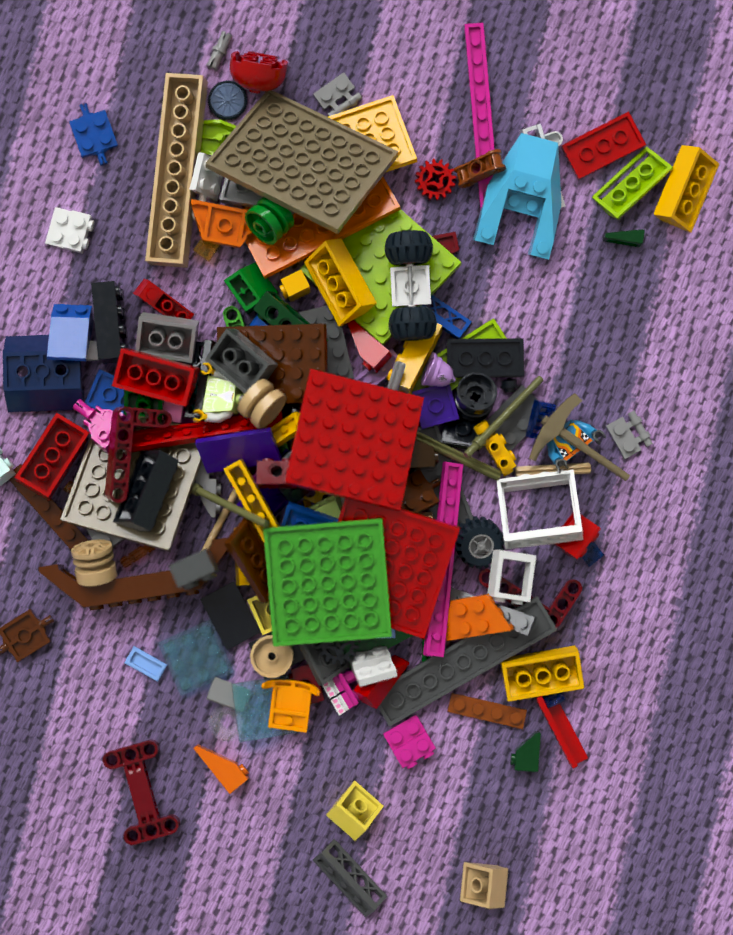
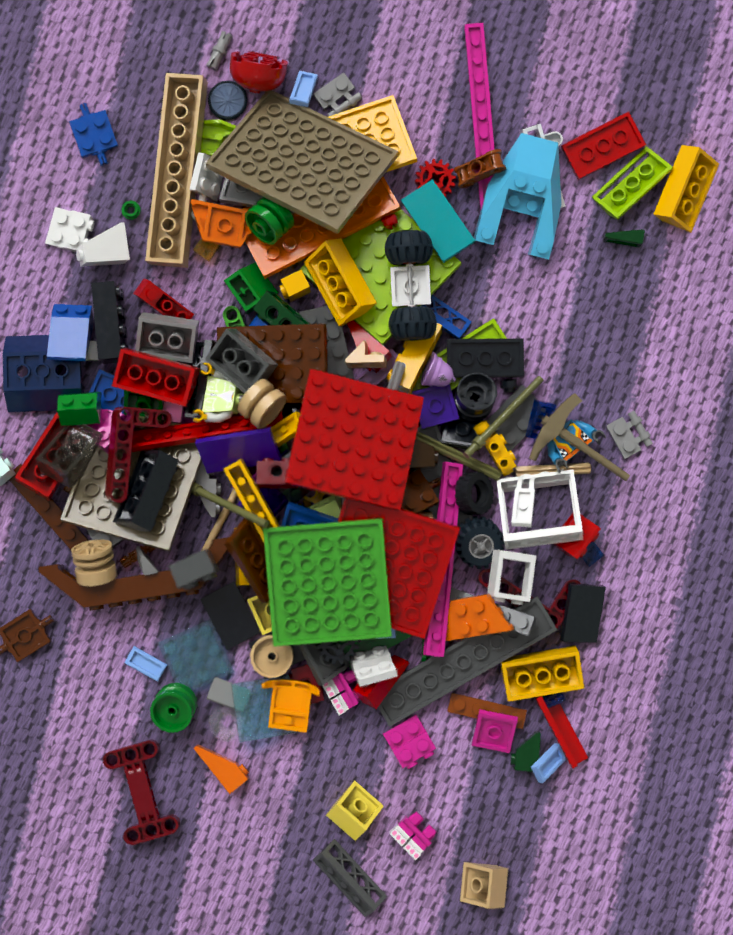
none -> clear smoke slope [36,424,103,489]
none -> green slope [57,392,102,426]
none -> white slope [76,222,130,267]
none -> green plate [121,201,141,220]
none -> light grey slope [136,546,158,575]
none -> green wheel [150,683,198,733]
none -> light blue tile [289,71,318,107]
none -> tan slope [345,341,387,368]
none -> red hinge [381,213,398,230]
none -> dark pink hips [389,811,437,861]
none -> teal tile [401,179,475,263]
none -> black tyre [455,472,494,515]
none -> dark pink plate [472,709,518,753]
none -> white hinge [512,476,535,527]
none -> light blue tile [531,743,566,783]
none -> black tile [560,584,606,643]

